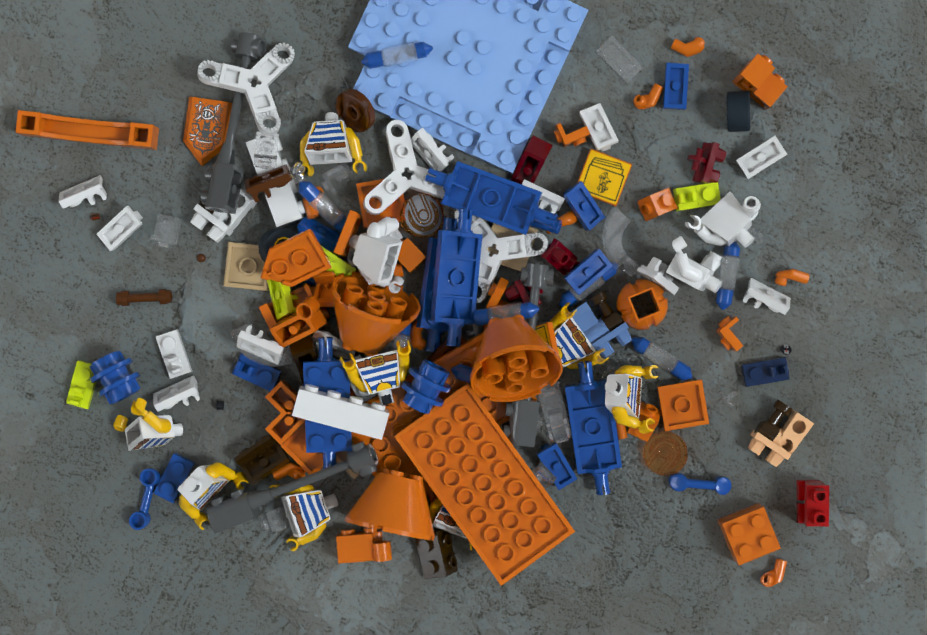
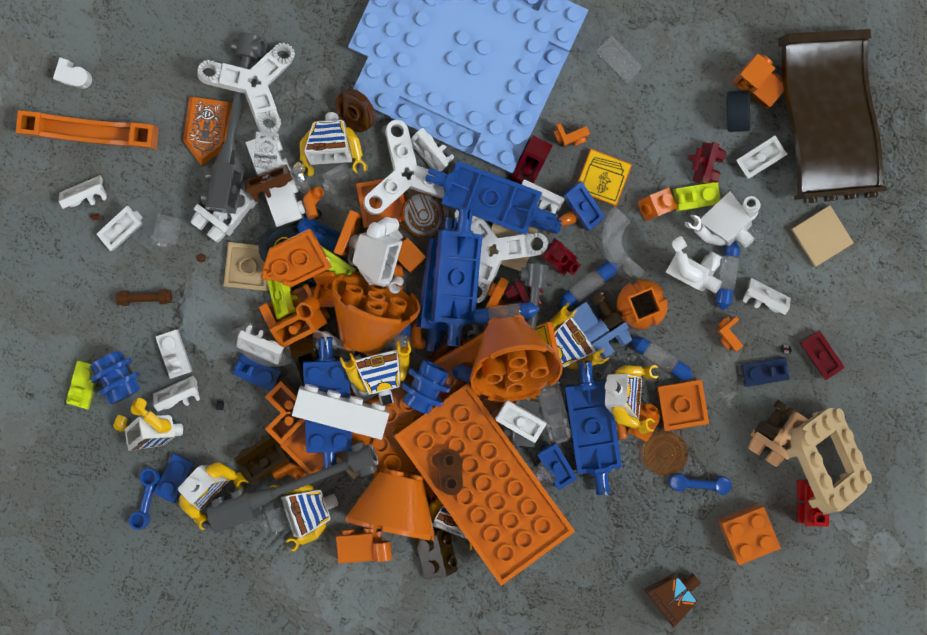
clear piece [299,181,347,232] -> none
piece [361,42,433,69] -> none
blue plate [563,248,613,295] -> none
white plate [579,103,618,152] -> none
orange arm [633,83,664,110] -> none
white plate [637,257,679,295] -> none
blue plate [663,63,689,110] -> none
orange arm [670,37,705,57] -> none
orange arm [760,558,787,587] -> none
orange arm [775,269,810,286] -> none
none -> white leg [53,58,92,89]
none -> reddish brown plate [438,449,463,495]
none -> white plate [495,400,547,443]
none -> reddish brown torso [644,573,701,628]
none -> dark brown panel [778,29,887,204]
none -> tan plate [787,408,872,515]
none -> tan tile [791,205,854,267]
none -> dark red plate [800,330,845,380]

